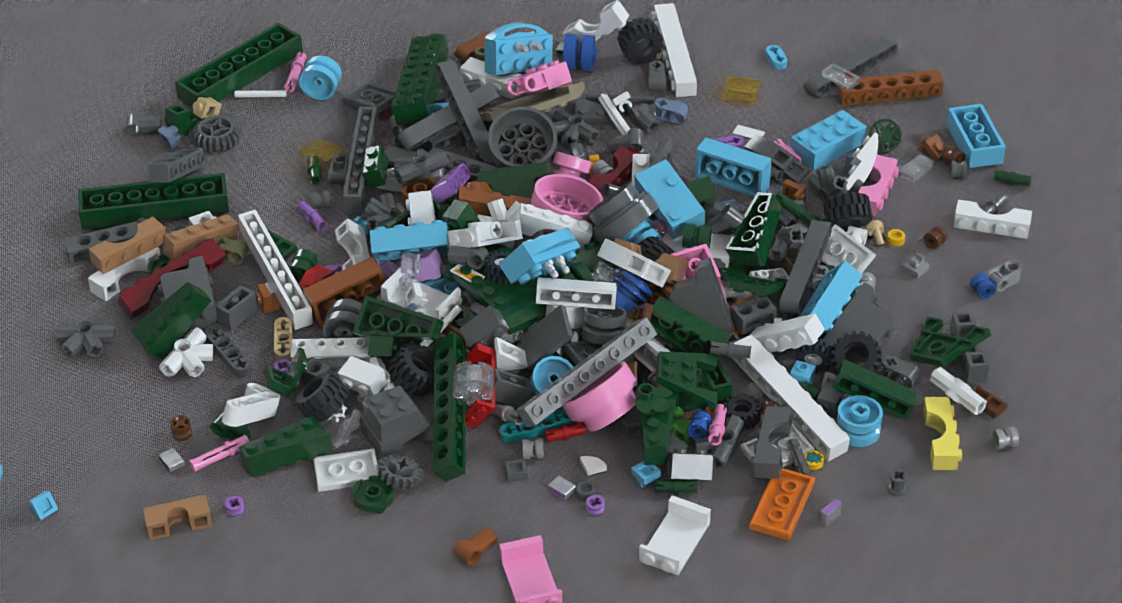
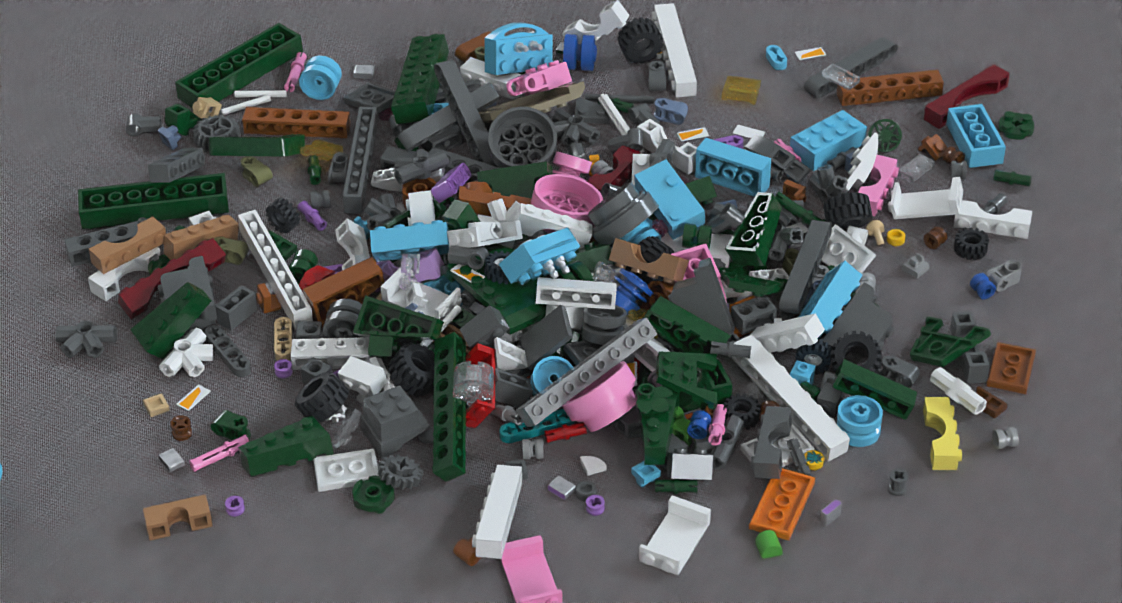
medium azure tile [28,491,58,520] -> none
white beam [222,383,280,427] -> none
dark green bracket [264,347,309,395] -> none
dark green brick [362,145,389,188] -> none
white slope [597,238,671,288] -> none
white tile [612,91,632,113] -> none
reddish brown tile [633,303,654,322] -> none
none -> tan tile [143,393,170,417]
none -> sticker [176,385,211,411]
none -> dark green beam [209,134,306,157]
none -> white bar [220,95,271,116]
none -> olive piece [241,156,273,187]
none -> dark orange brick [242,107,351,138]
none -> black tyre [265,198,300,234]
none -> dark grey brick [296,321,325,339]
none -> flat silver piece [353,65,374,79]
none -> white brick [472,465,522,559]
none -> white arch [637,119,697,175]
none -> sticker [677,127,709,141]
none -> bright green brick [755,530,783,559]
none -> sticker [795,47,826,60]
none -> dark grey pin [827,147,857,171]
none -> white panel [888,177,963,219]
none -> dark red arch [924,64,1010,129]
none -> black tyre [954,227,989,260]
none -> dark orange tile [986,342,1036,394]
none -> dark green plate [998,111,1035,140]

